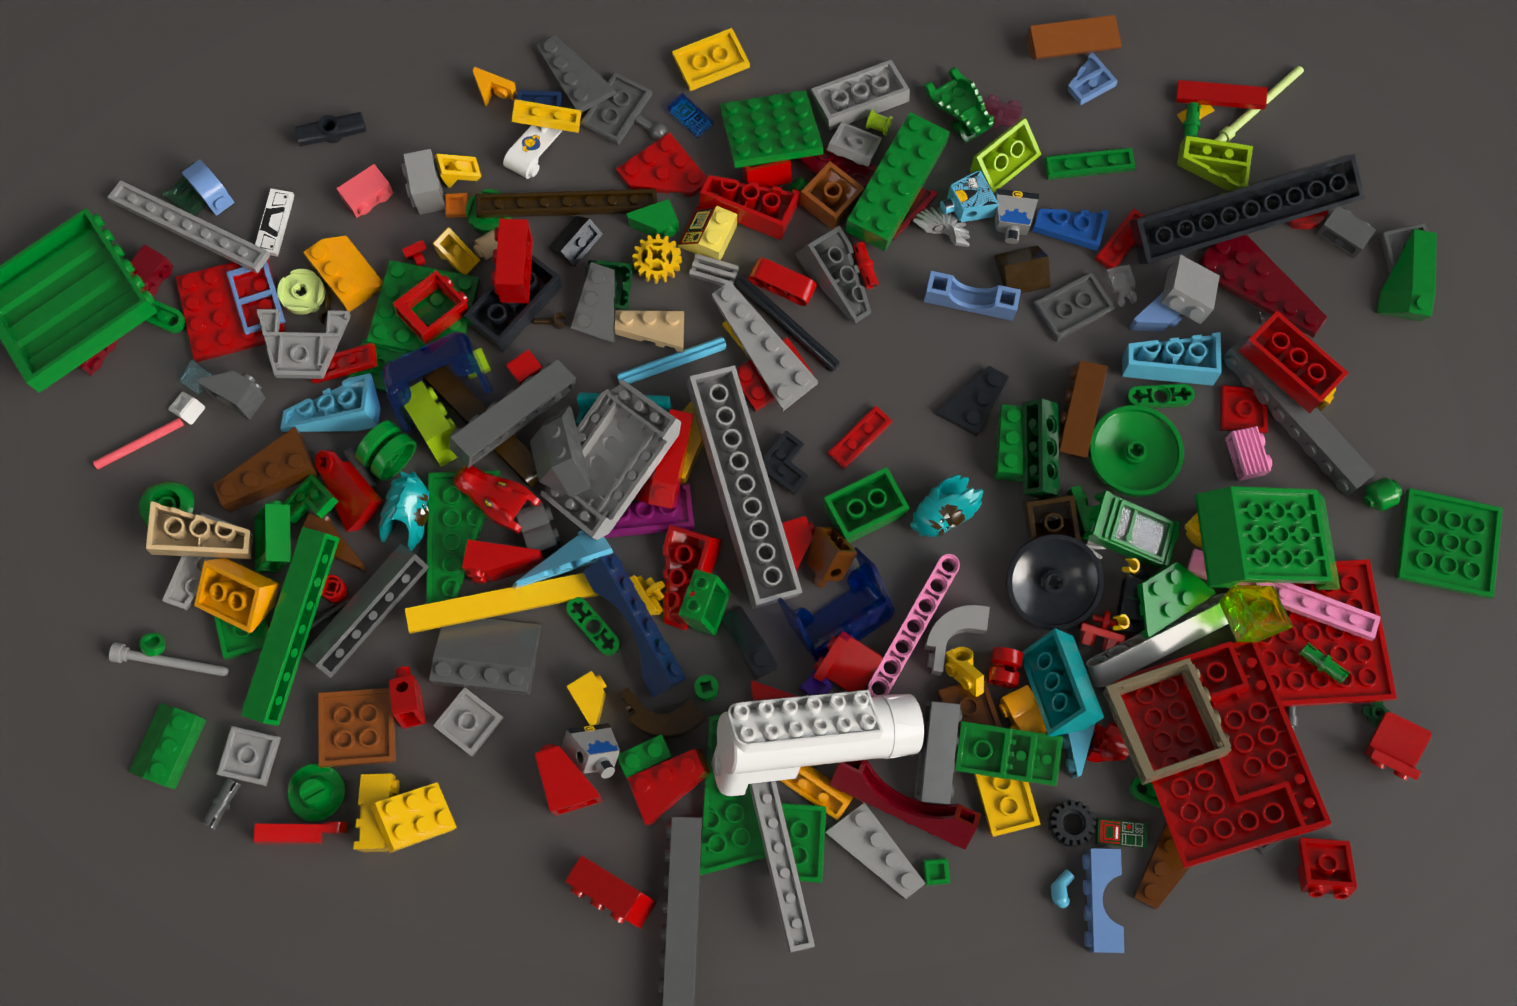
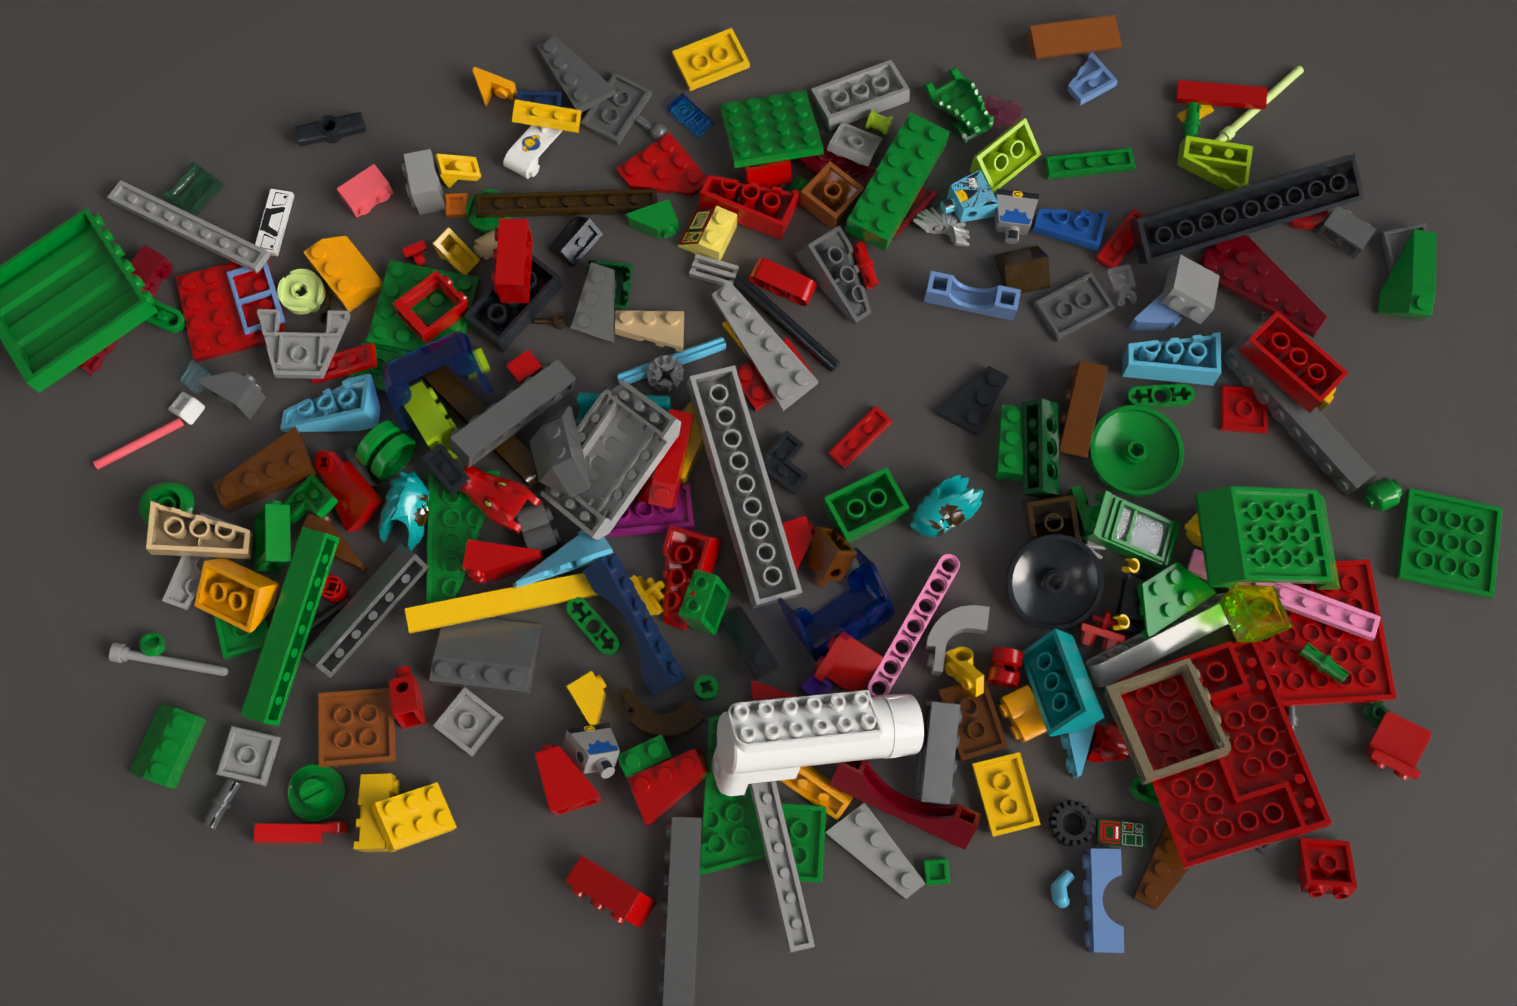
medium blue brick [181,159,235,216] -> none
yellow gear [632,234,682,284] -> none
green slope [955,721,1064,786] -> none
bright pink brick [1225,426,1272,481] -> none
none -> black panel [422,443,471,500]
none -> light grey gear [647,355,684,392]

